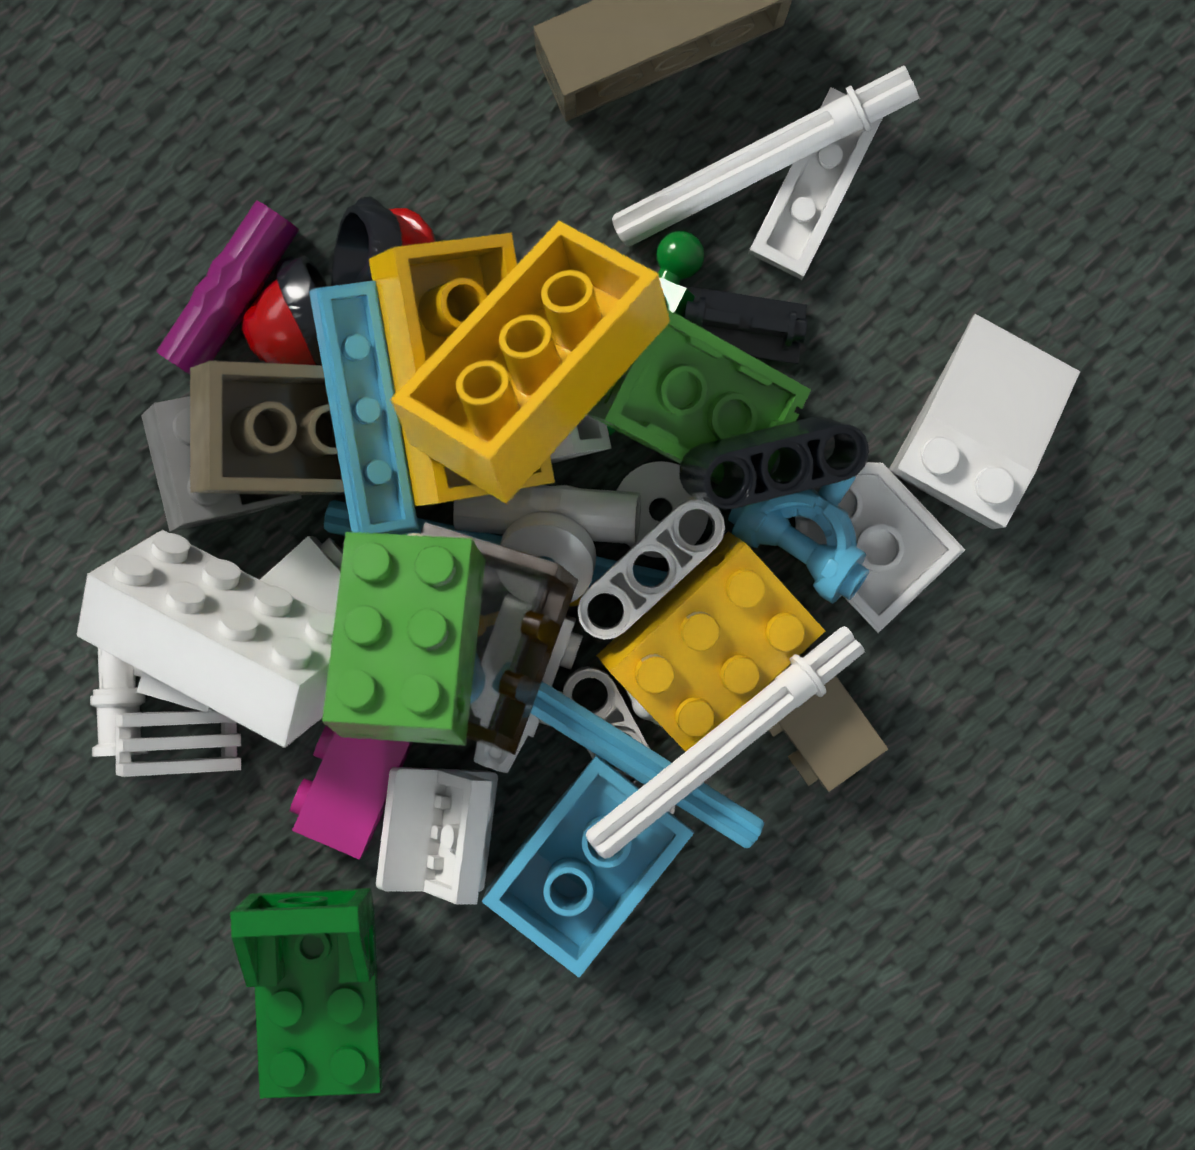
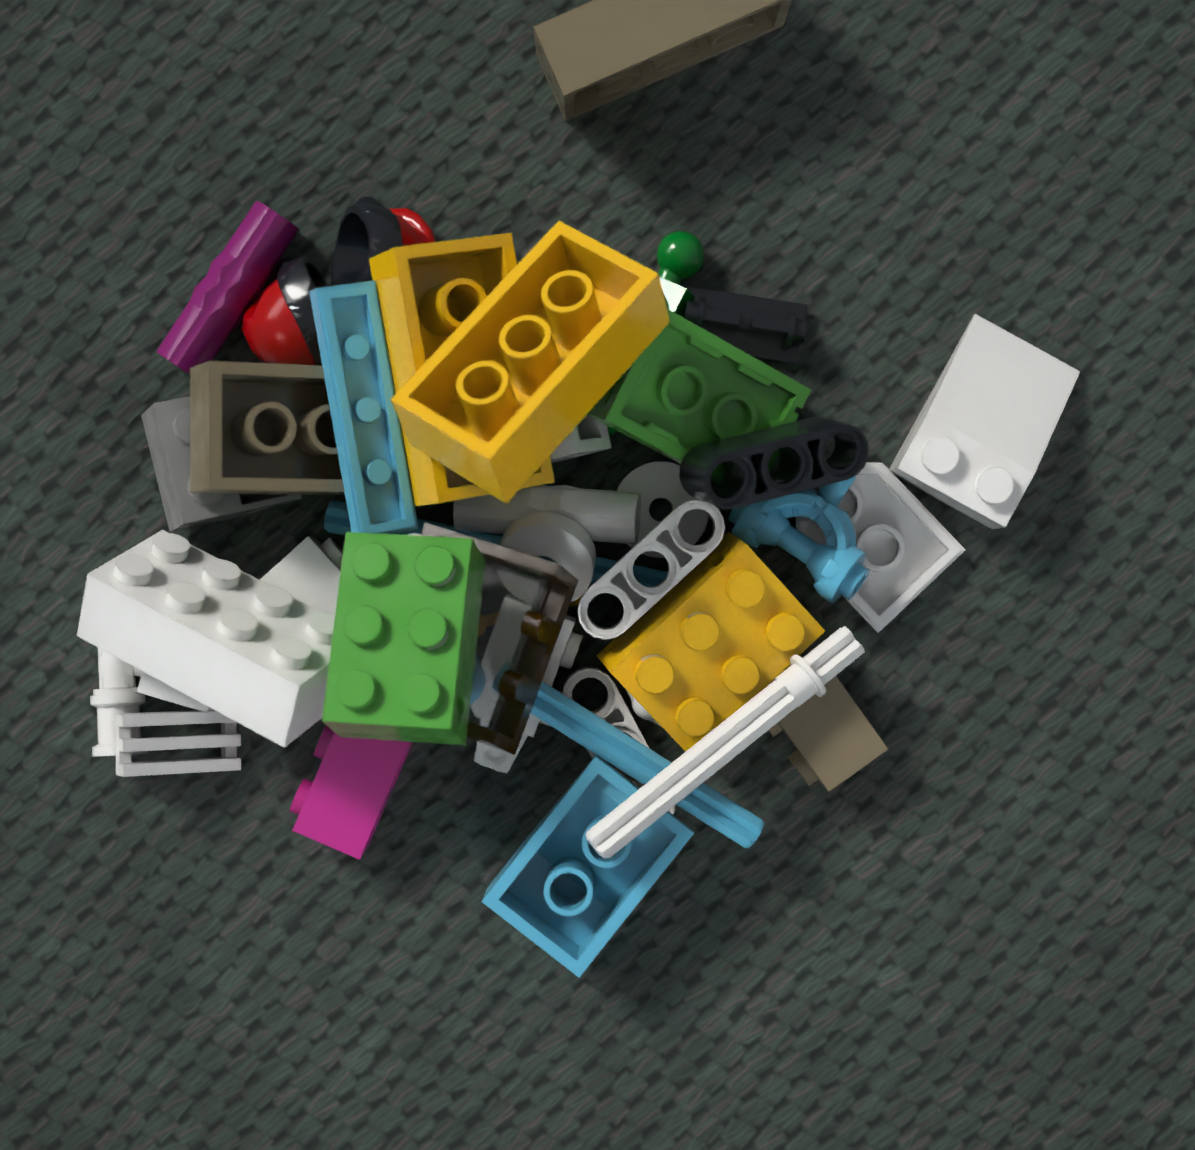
green bracket [230,888,382,1099] -> none
white bracket [376,767,498,904] -> none
white axle [612,65,920,246] -> none
white plate [748,87,883,280] -> none

